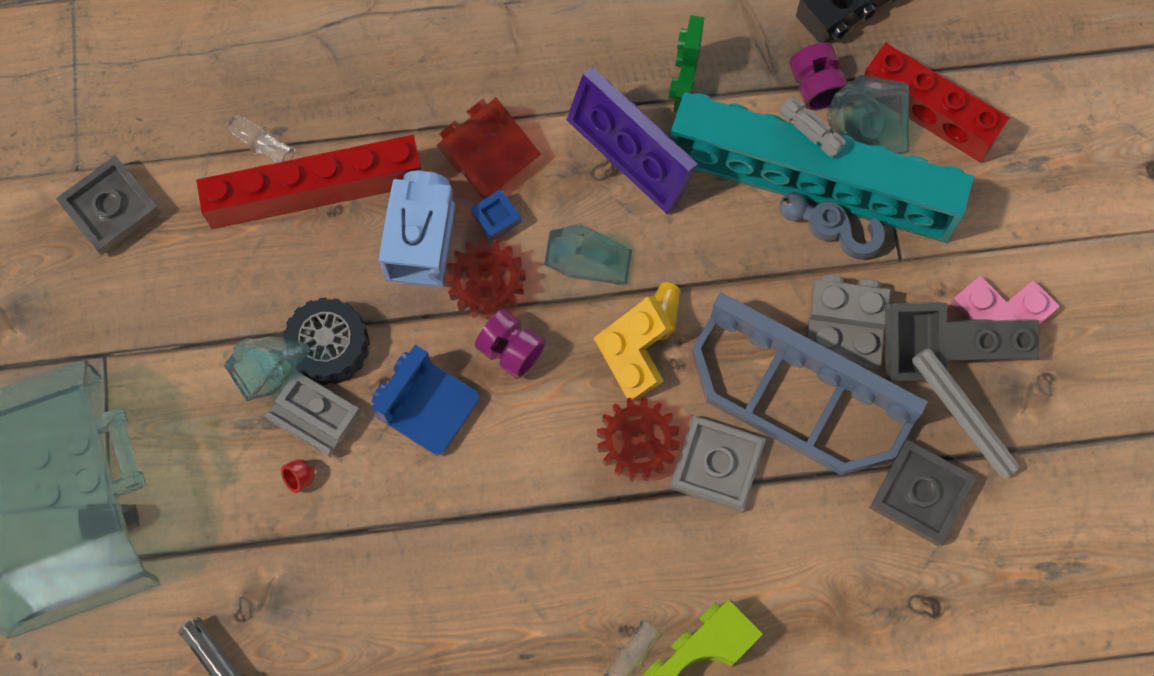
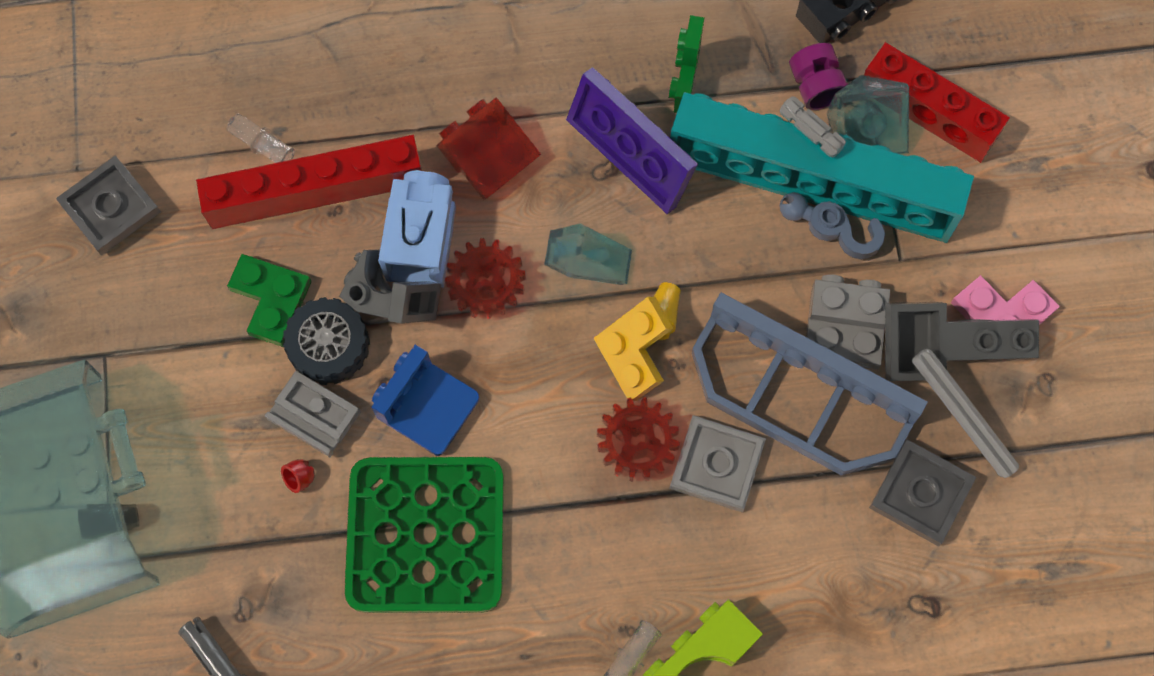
clear light blue slope [224,336,311,401] -> none
blue plate [470,189,522,242] -> none
magenta wheel [475,309,546,379] -> none
none -> green plate [227,254,312,347]
none -> dark grey tile [339,250,441,324]
none -> green piece [344,457,504,613]

